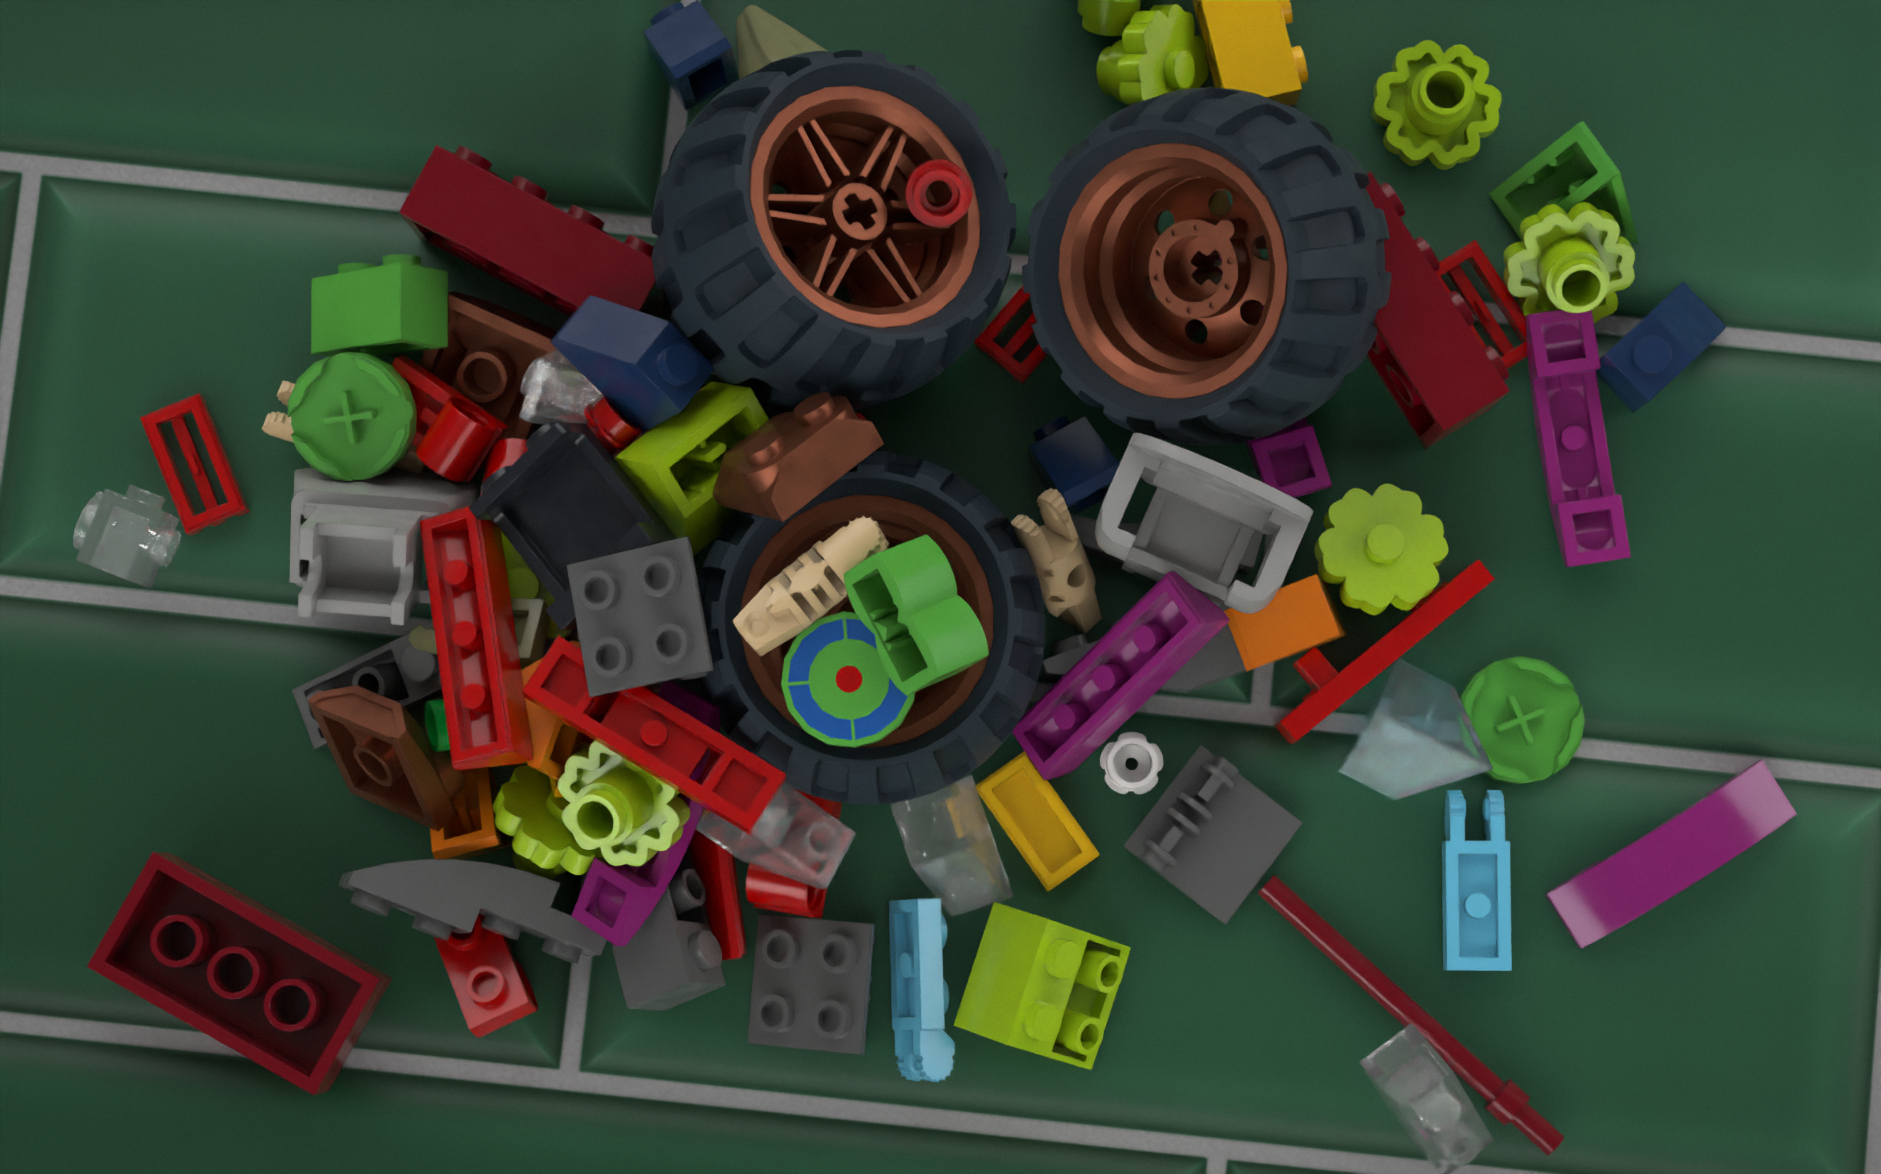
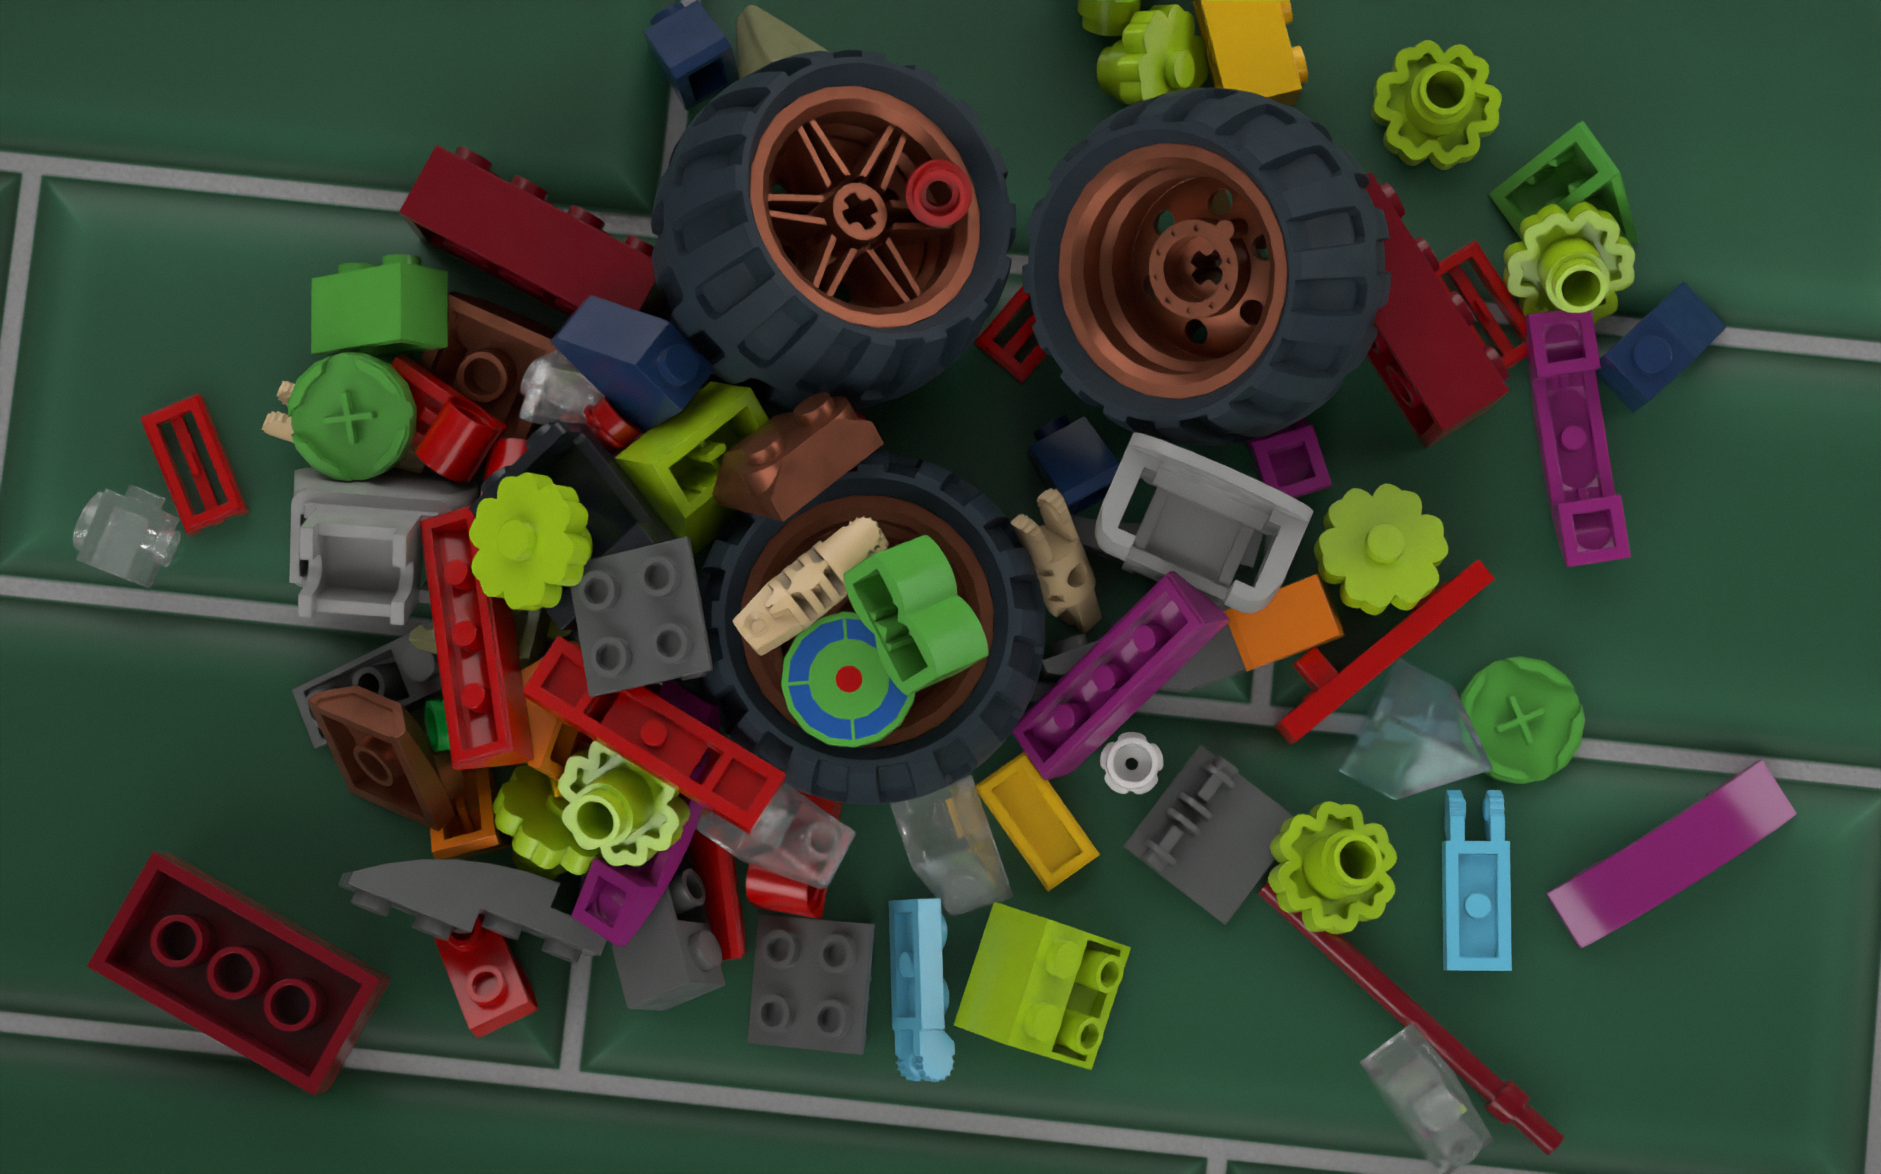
none -> lime plant [469,472,593,611]
none -> lime plant [1268,801,1397,935]

